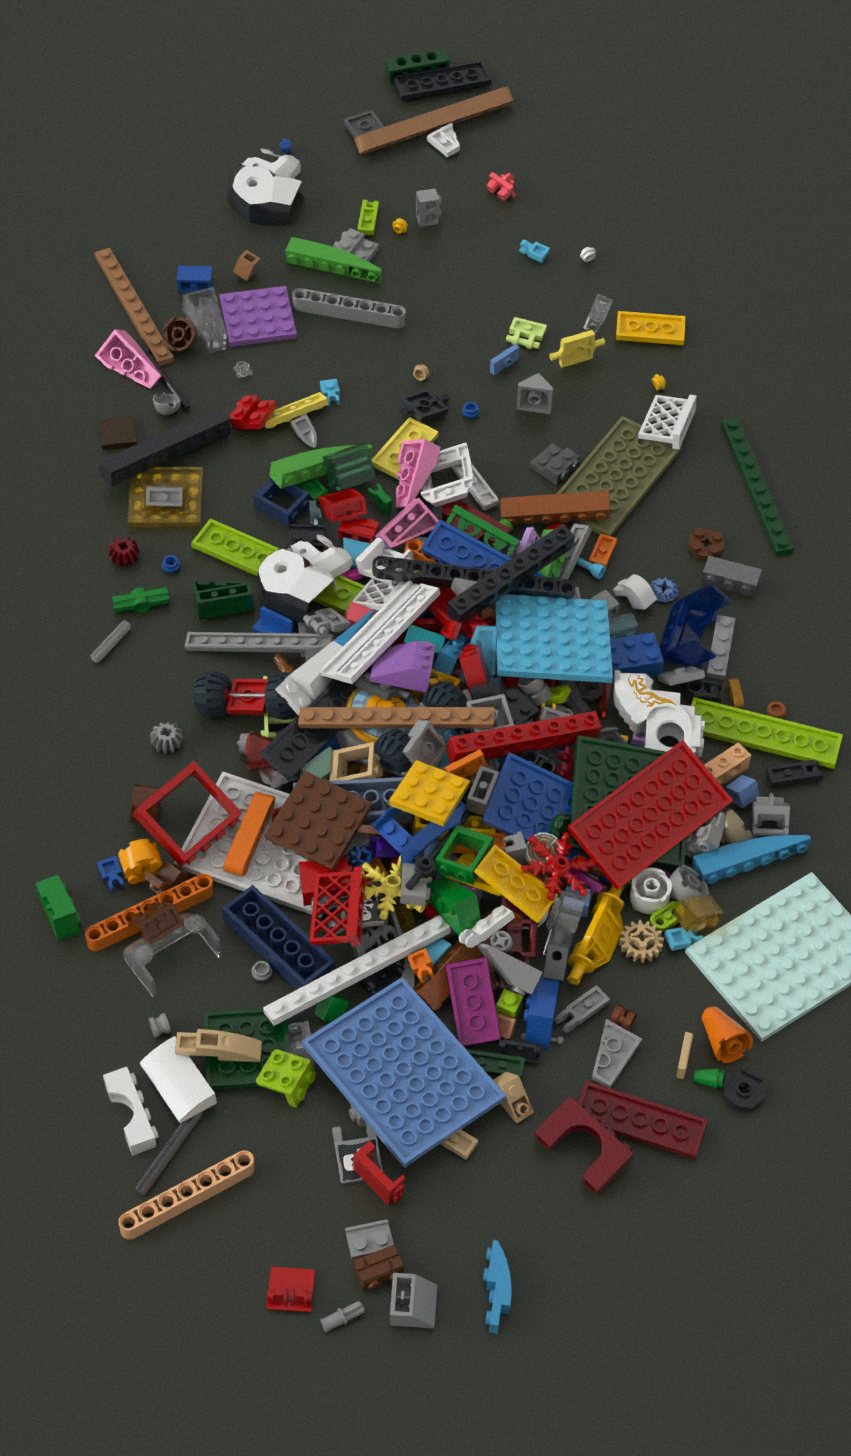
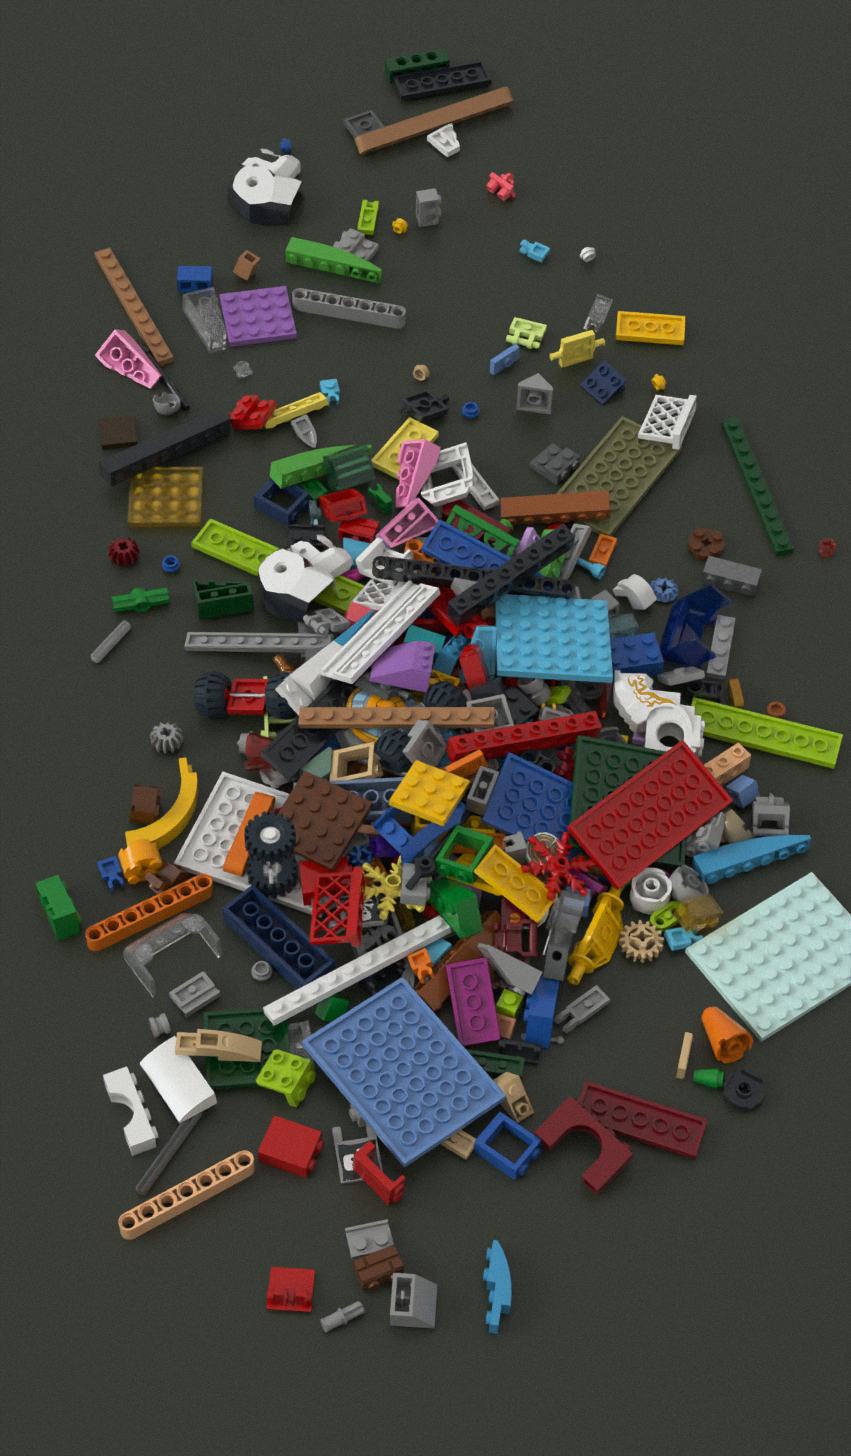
reddish brown bracket [127,901,184,945] -> none
red window [133,761,242,867] -> none
light grey panel [146,486,184,506] -> none
reddish brown cylinder [163,317,198,352] -> none
blue panel [252,606,294,633] -> none
red tile [440,621,462,641] -> none
white hinge [458,905,515,948] -> none
light grey wheel [491,931,513,953] -> none
dark green plate [550,814,571,837] -> none
light grey wing [592,1019,642,1088] -> none
copper wheel [610,1004,637,1031] -> none
black plate [766,760,824,787] -> none
none -> yellow arch [125,758,198,850]
none -> light grey plate [169,971,221,1018]
none -> black plate [244,811,298,899]
none -> red brick [258,1115,324,1178]
none -> blue window [474,1112,542,1180]
none -> dark blue hinge [580,360,627,405]
none -> clear red bush [818,538,836,557]

